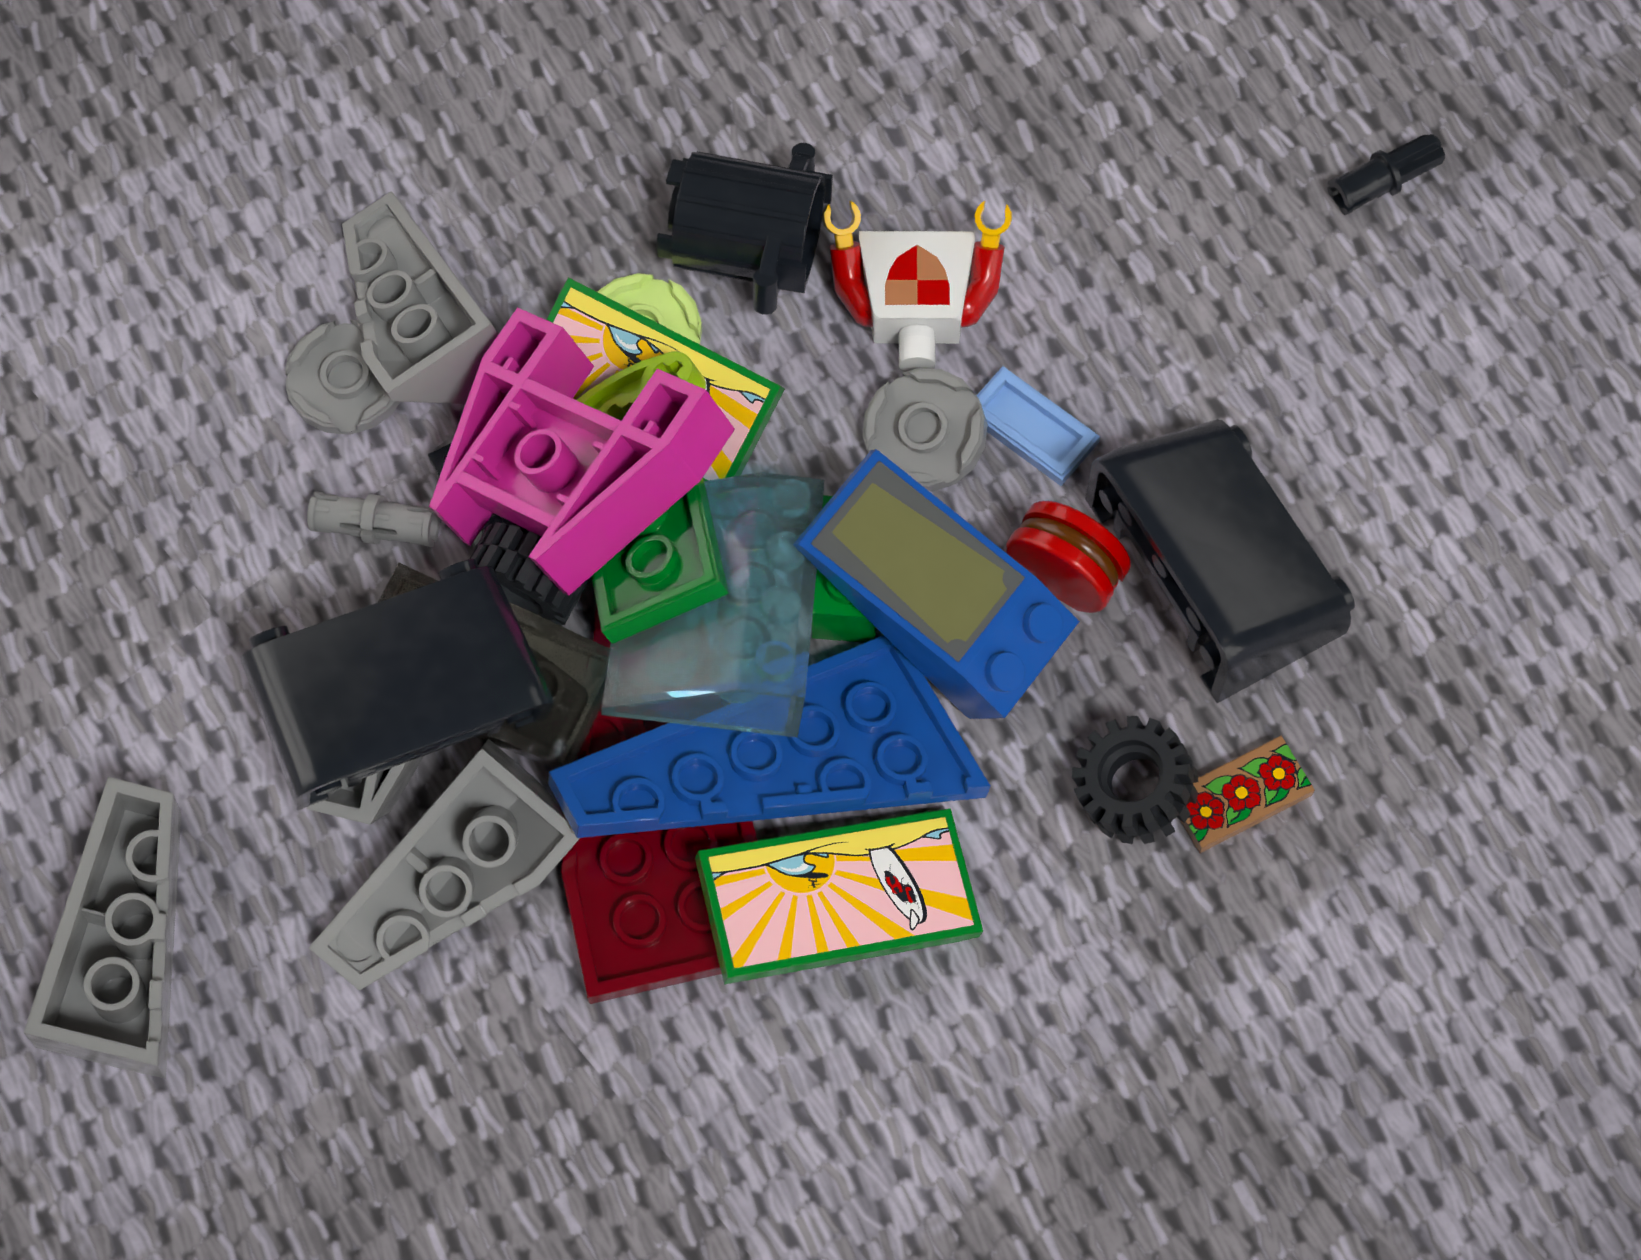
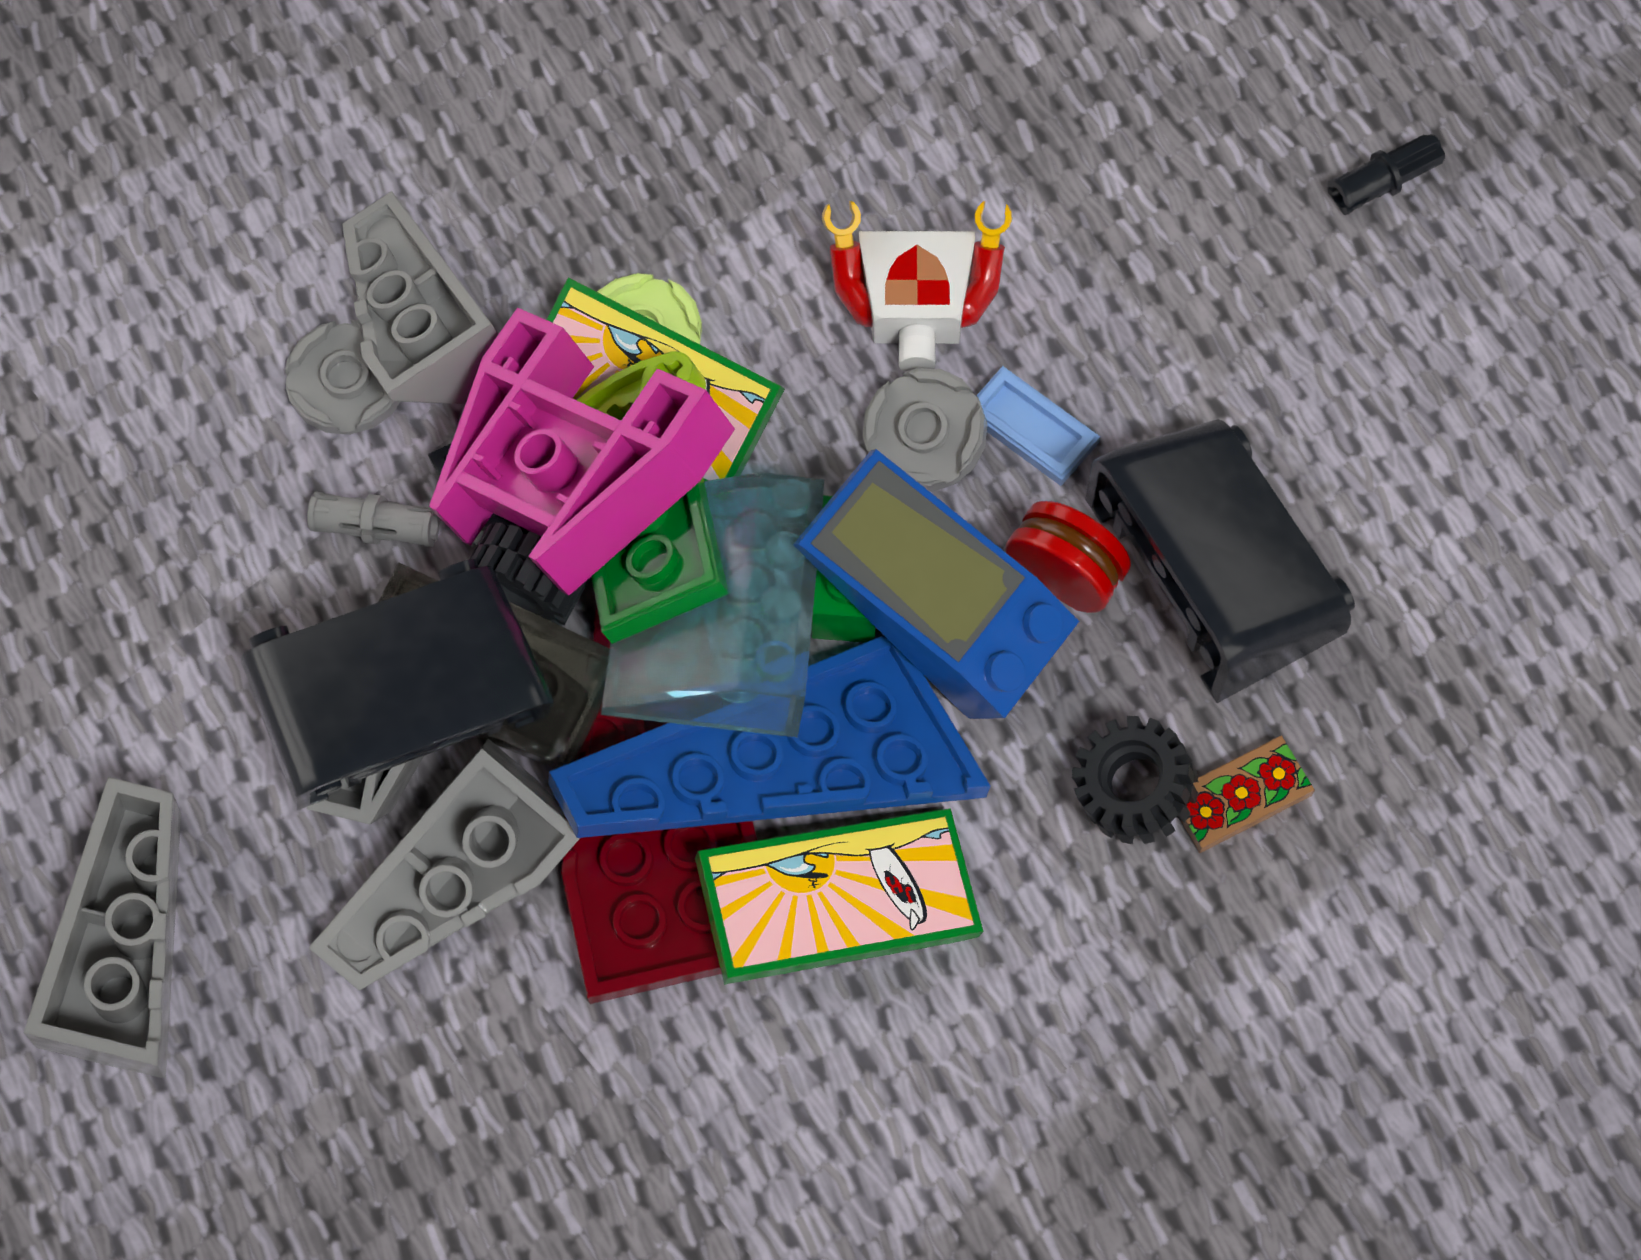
black container [657,143,833,315] -> none

